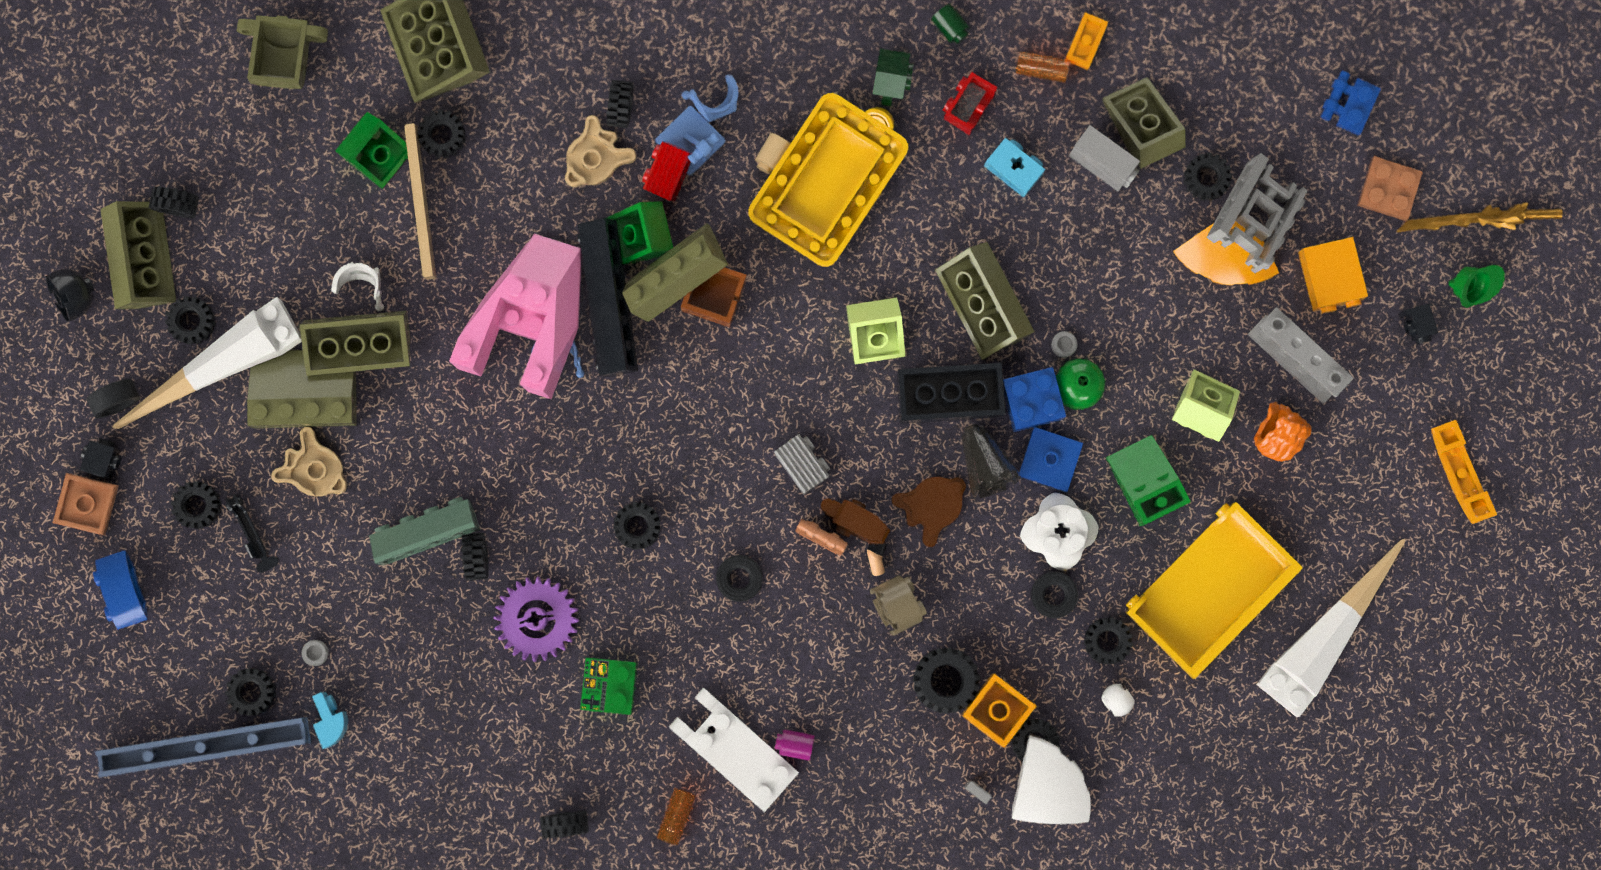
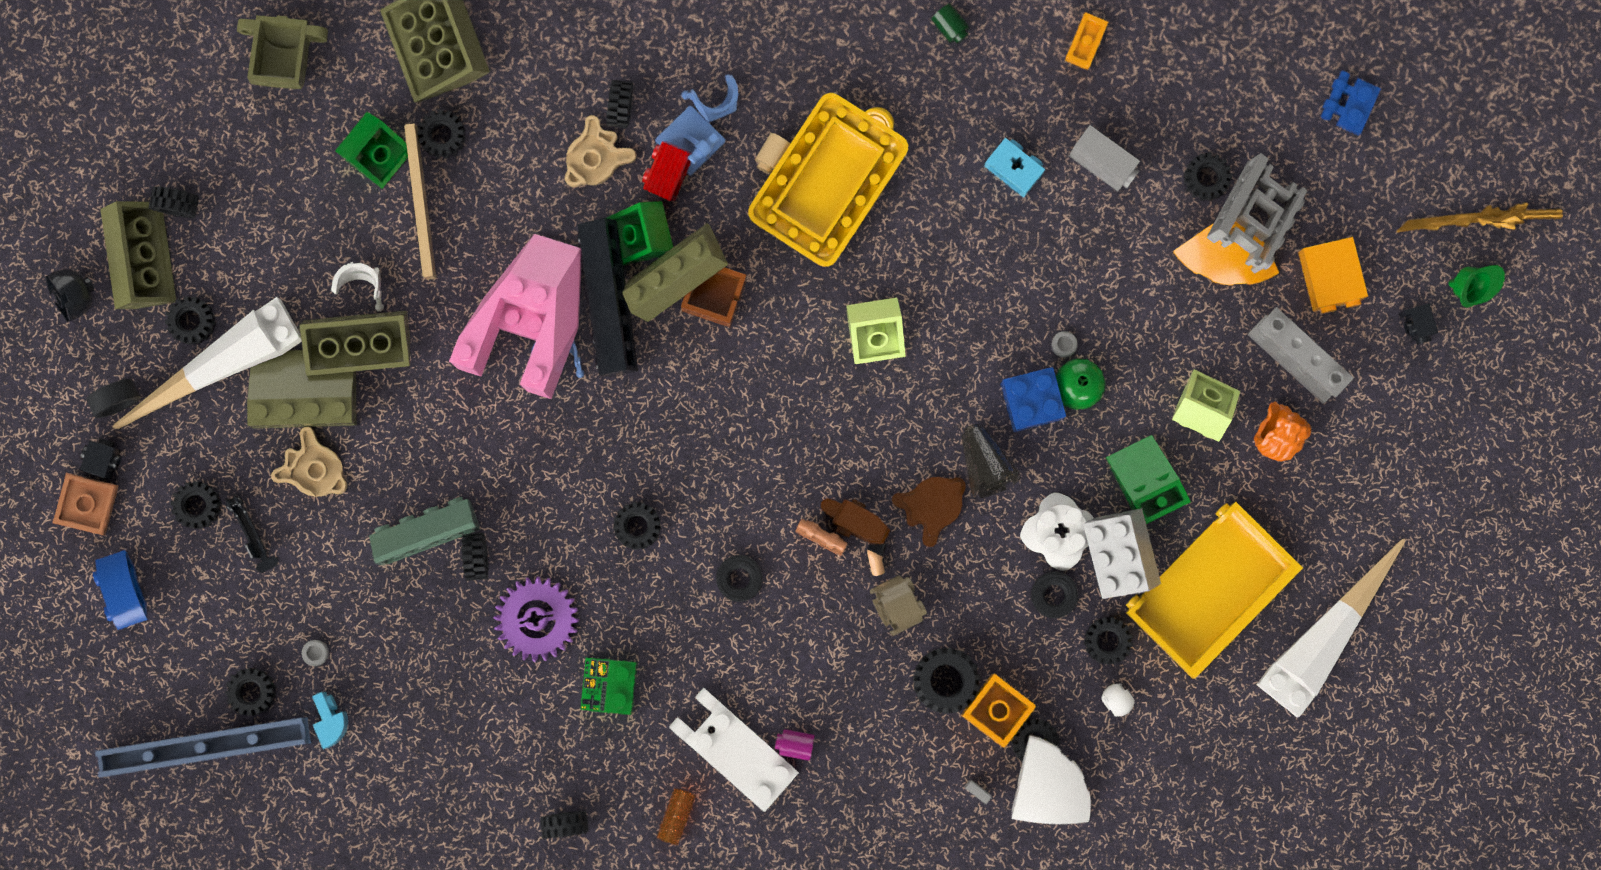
light grey brick [774,434,830,495] -> none
dark green brick [873,49,914,106] -> none
black brick [897,363,1005,424] -> none
olive slope [935,242,1035,360] -> none
red window [943,72,998,135] -> none
clear orange axle [1015,51,1070,83] -> none
blue plate [1018,427,1083,492] -> none
olive slope [1103,77,1186,168] -> none
nougat plate [1357,156,1422,221] -> none
light orange slope [1431,420,1497,524] -> none
none -> brick [1083,508,1161,599]

